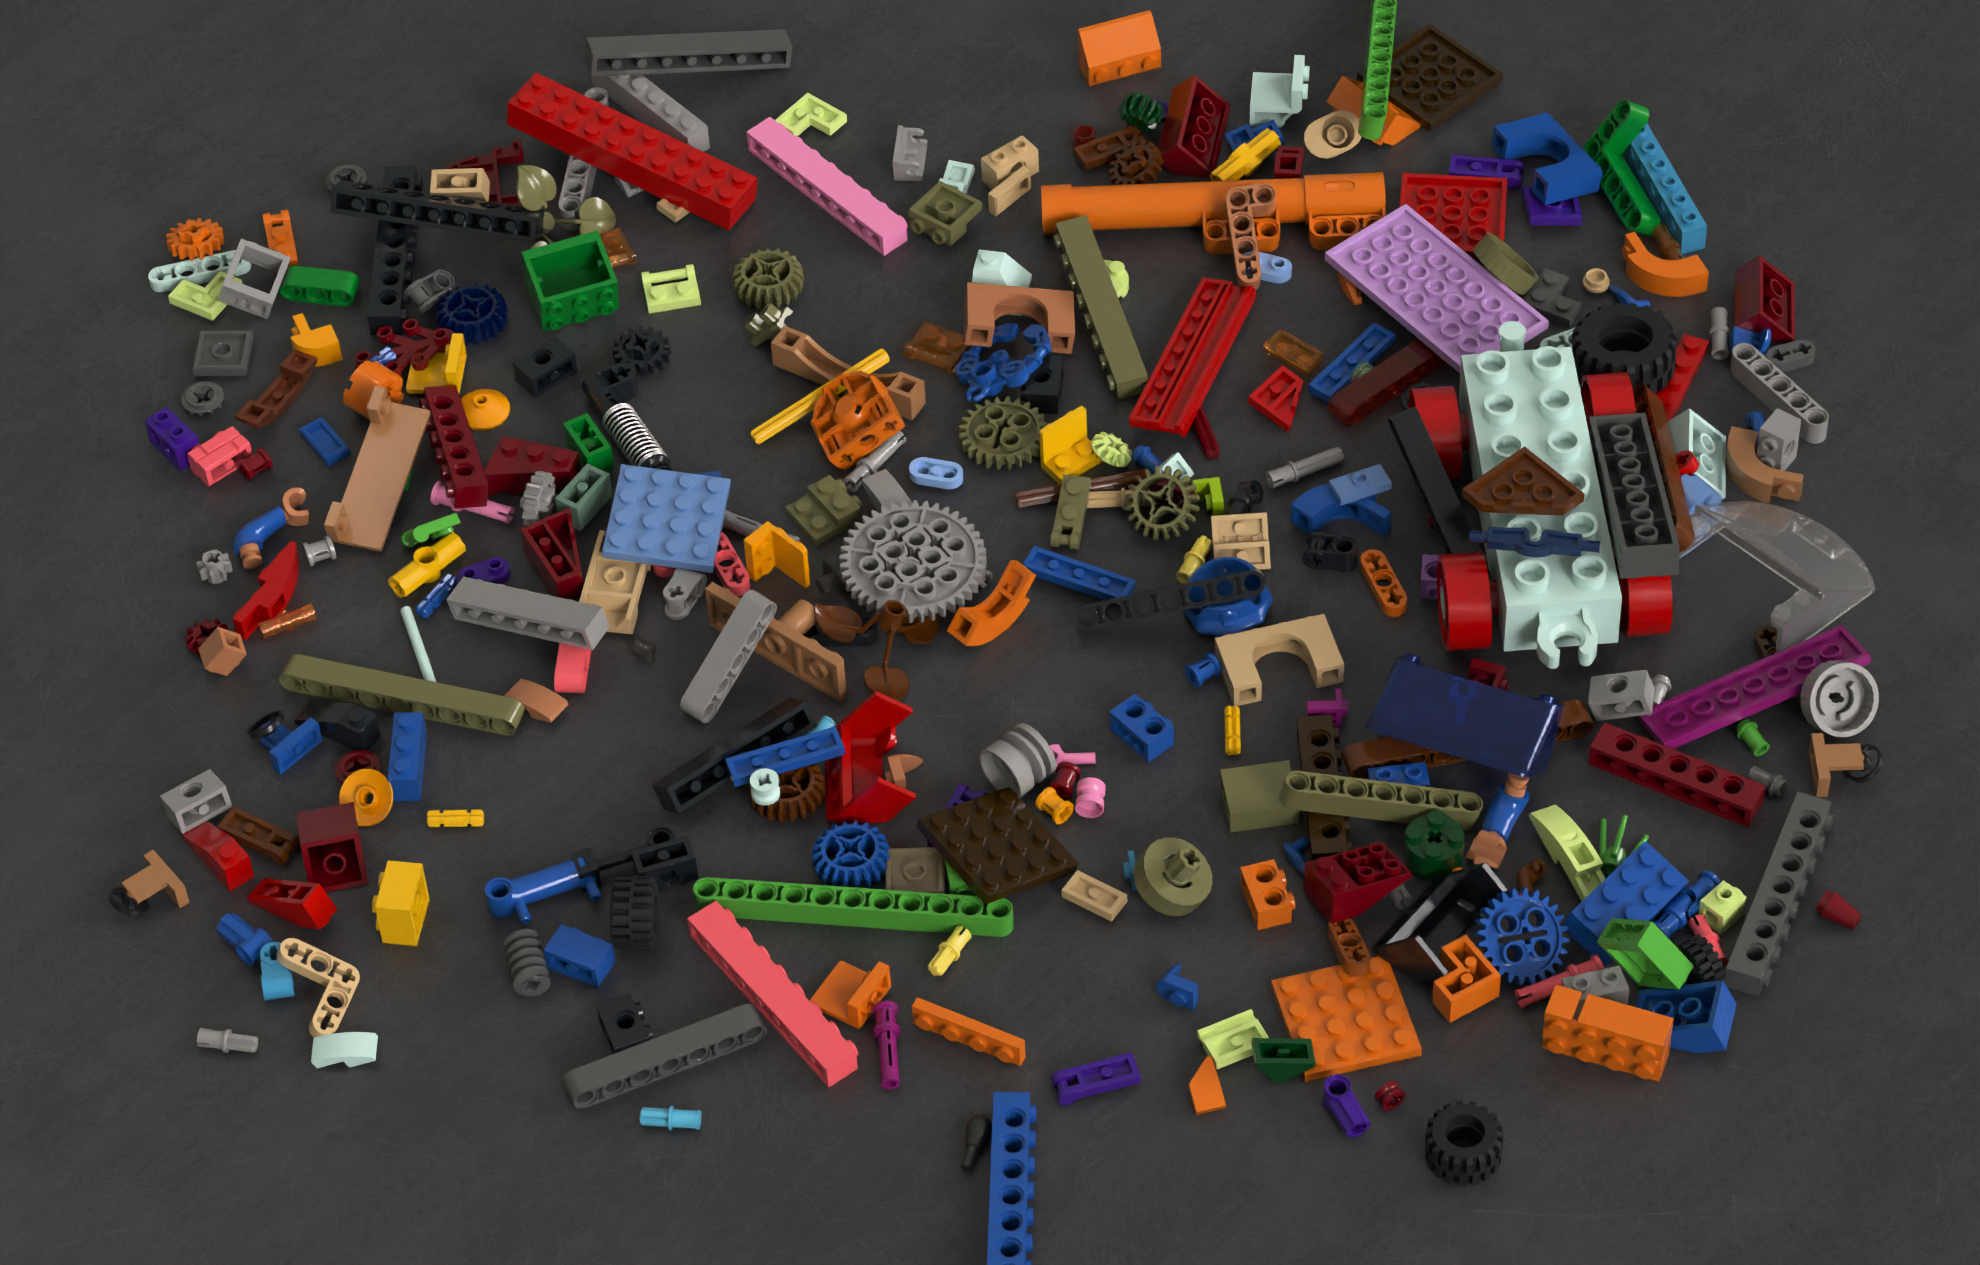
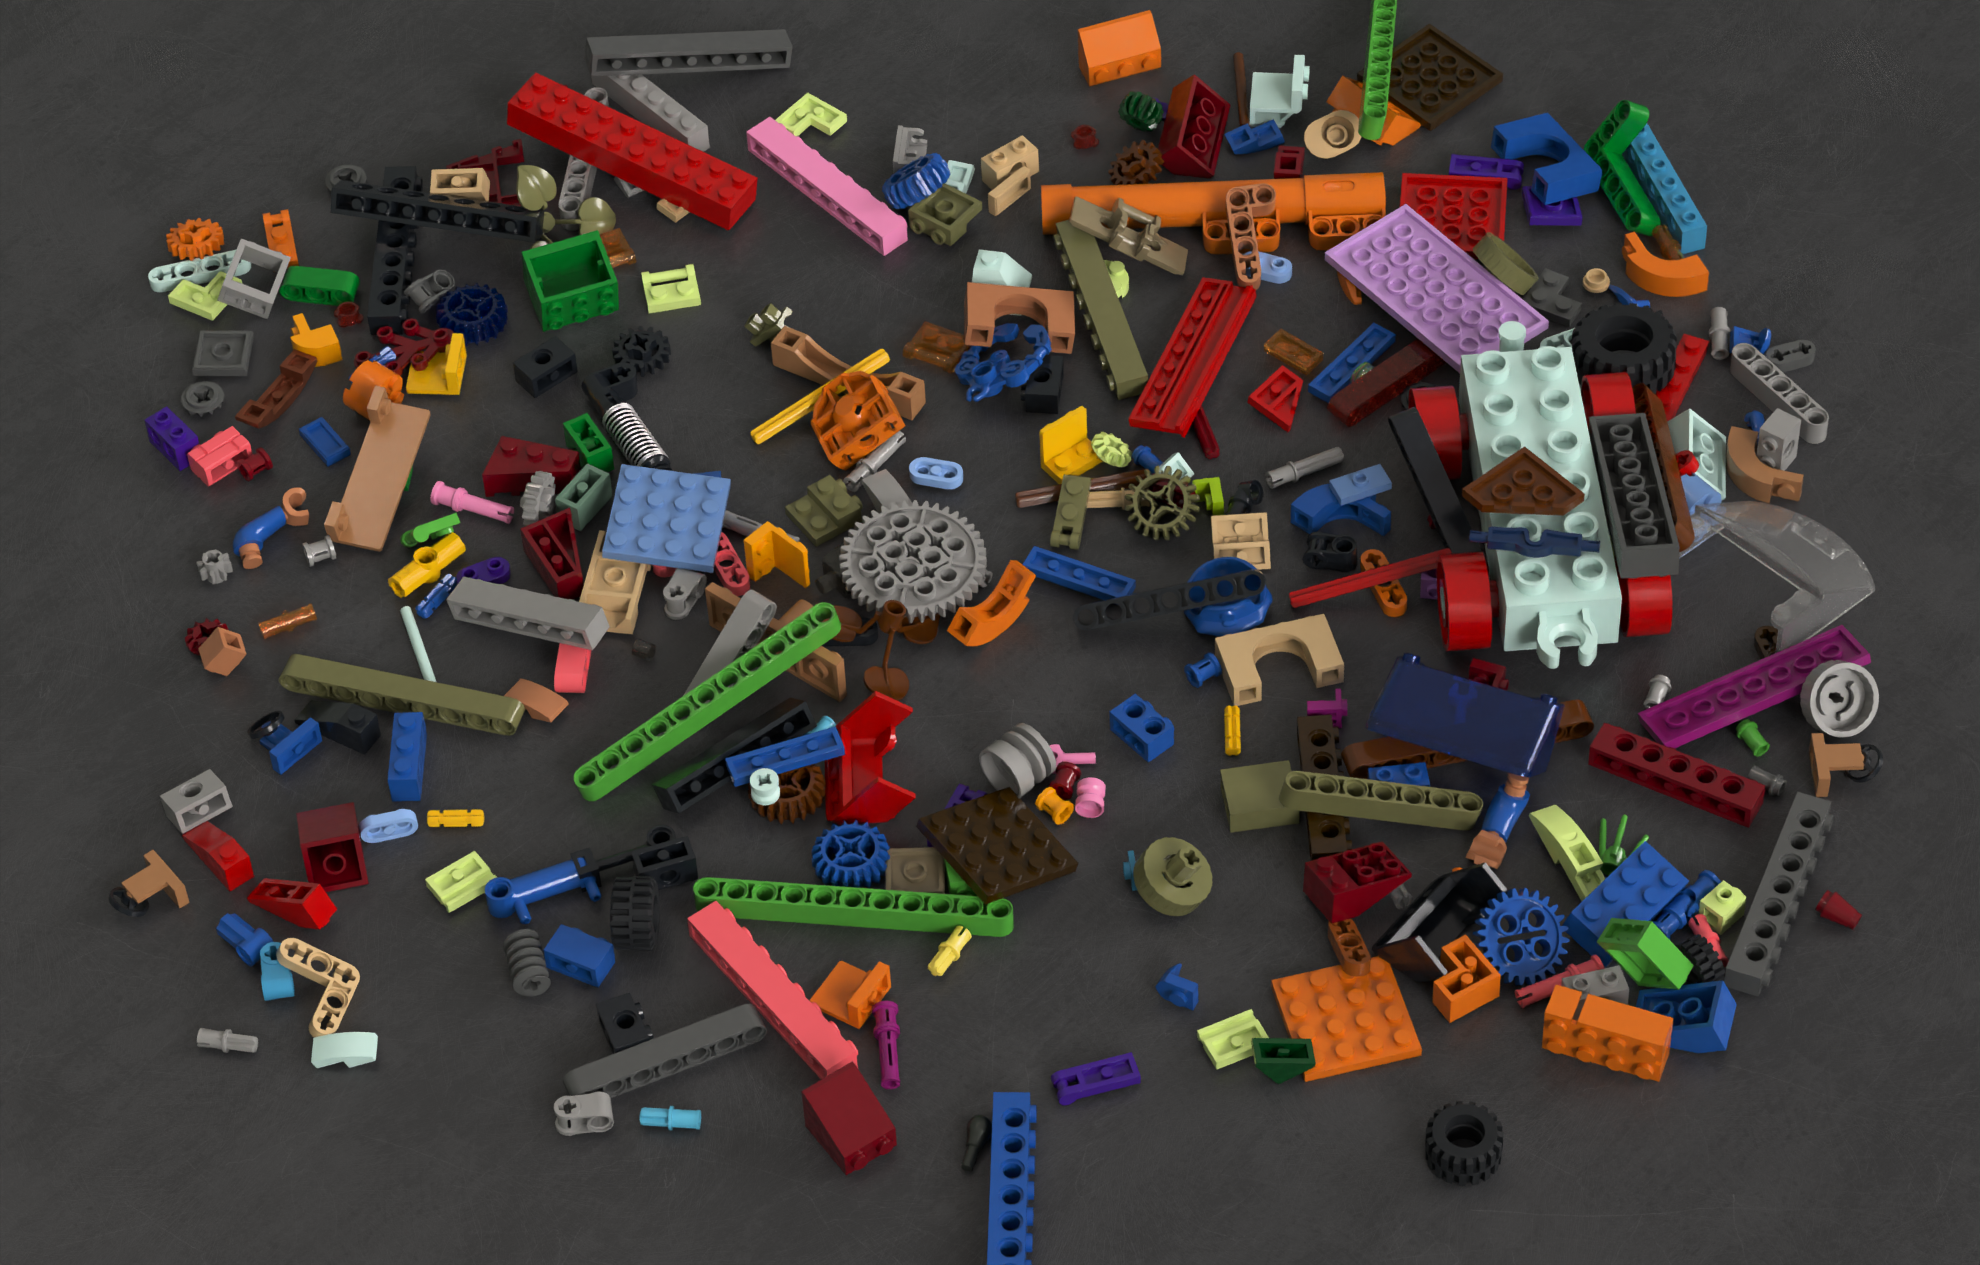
reddish brown plate [217,807,300,865] -> none
red slope [232,541,300,641] -> none
dark red gear [335,750,381,785] -> none
light orange dish [339,769,393,827] -> none
yellow brick [372,860,430,946] -> none
dark red brick [419,385,488,509] -> none
light orange dish [461,389,510,431] -> none
olive gear [732,247,804,310] -> none
nougat plate [884,754,923,789] -> none
orange plate [912,997,1026,1066] -> none
olive gear [959,396,1047,470] -> none
tan plate [1062,870,1128,922] -> none
reddish brown plate [1073,125,1149,171] -> none
light yellow axle [1176,535,1212,583] -> none
orange slope [1188,1056,1226,1115] -> none
yellow piece [1209,128,1282,181] -> none
orange brick [1240,859,1296,930] -> none
blue bar [1283,837,1309,874] -> none
dark purple piece [1323,1074,1370,1138] -> none
dark red bush [1374,1081,1406,1111] -> none
dark green brick [1404,810,1465,881] -> none
reddish brown arm [1517,859,1546,894] -> none
light grey brick [1588,670,1655,721] -> none
dark red slope [1734,255,1795,343] -> none
none -> clear red plate [334,302,364,328]
none -> light blue plate [359,809,418,843]
none -> yellowish green plate [425,851,497,913]
none -> light grey piece [554,1092,614,1136]
none -> bright green beam [574,602,841,801]
none -> dark red slope [801,1061,897,1175]
none -> blue gear [882,153,951,209]
none -> dark tan piece [1069,196,1188,276]
none -> reddish brown bar [1233,52,1250,126]
none -> red axle [1289,548,1452,608]

